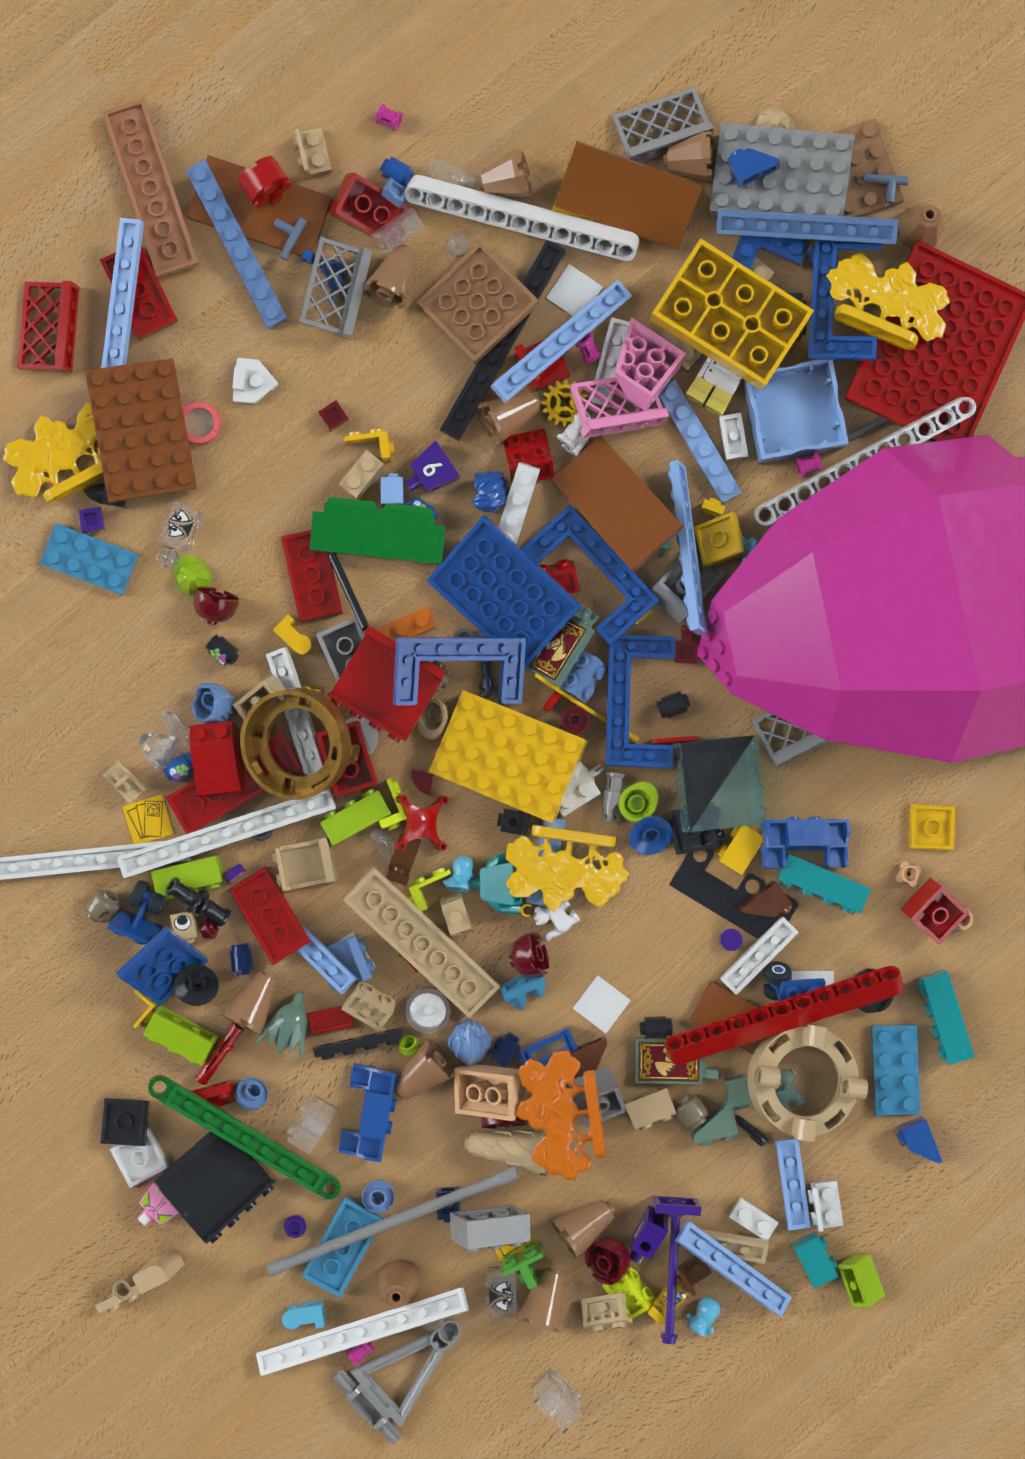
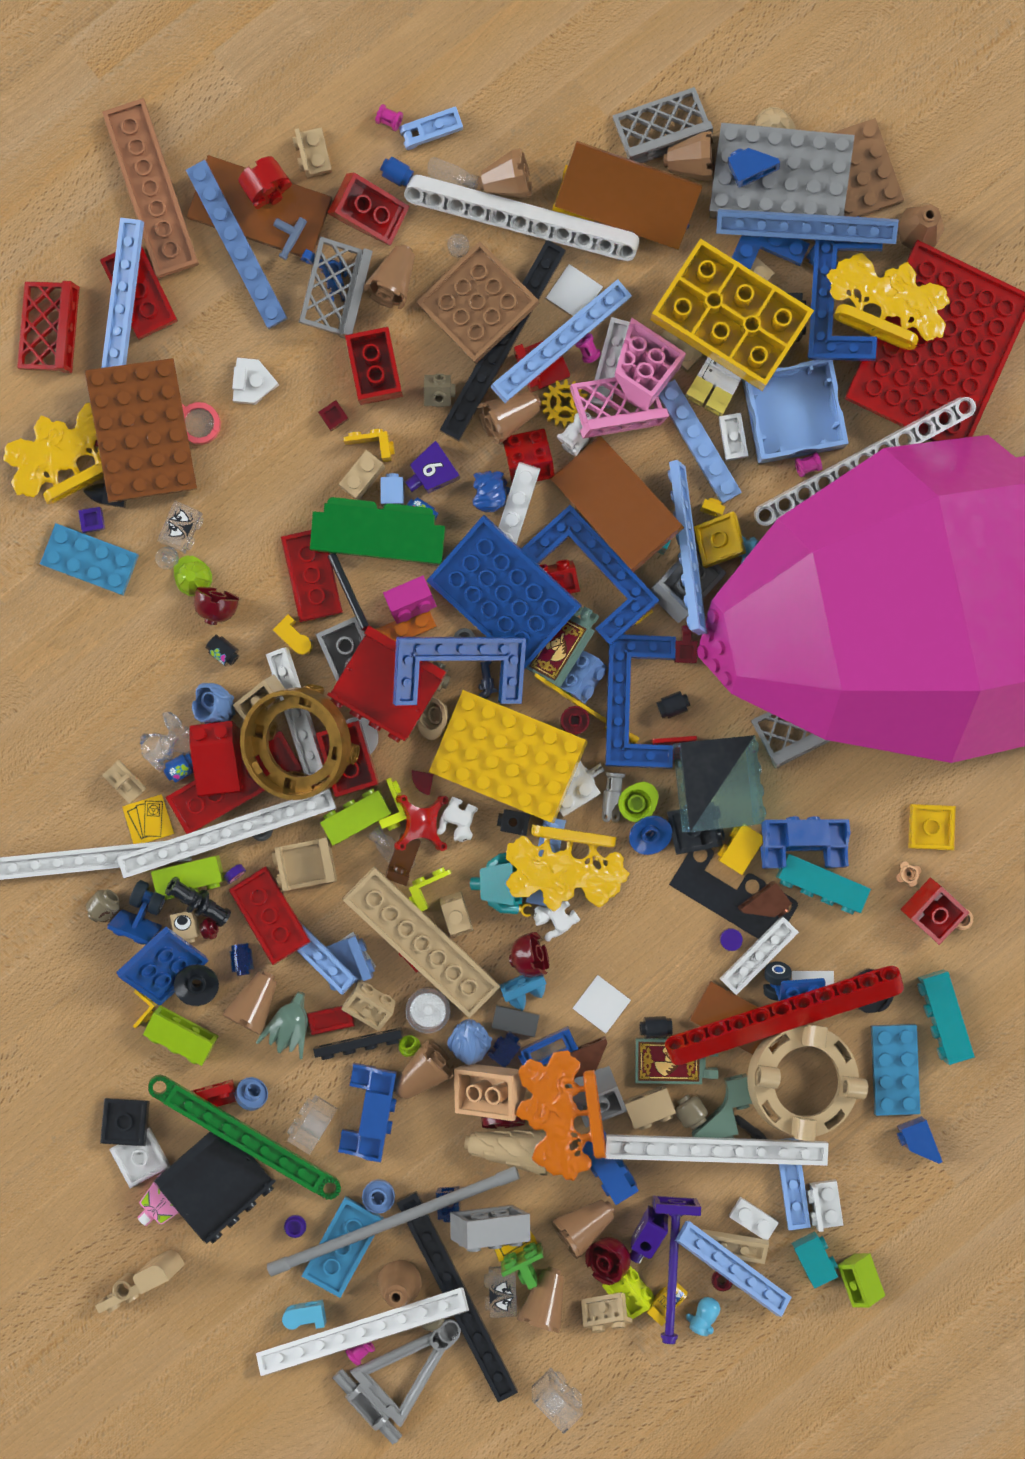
red pin [195,1022,244,1085] -> none
clear brick [371,208,425,253] -> none
medium blue tile [381,177,406,208] -> none
medium azure animal [443,856,474,893] -> none
red tile [543,692,563,713] -> none
reddish brown bracket [677,1255,712,1297] -> none
clear light blue animal [775,1068,806,1112] -> none
dark grey piece [847,417,890,442] -> none
sand blue piece [863,173,909,204] -> none
none -> red brick [345,327,403,405]
none -> dark pink brick [383,575,437,624]
none -> black plate [396,1191,518,1403]
none -> light blue plate [399,106,463,150]
none -> dark tan brick [424,374,455,407]
none -> white animal [437,796,478,842]
none -> dark grey tile [492,1005,540,1037]
none -> blue wedge [578,1129,639,1205]
none -> white plate [605,1134,829,1166]
none -> dark red plate [711,1271,733,1292]

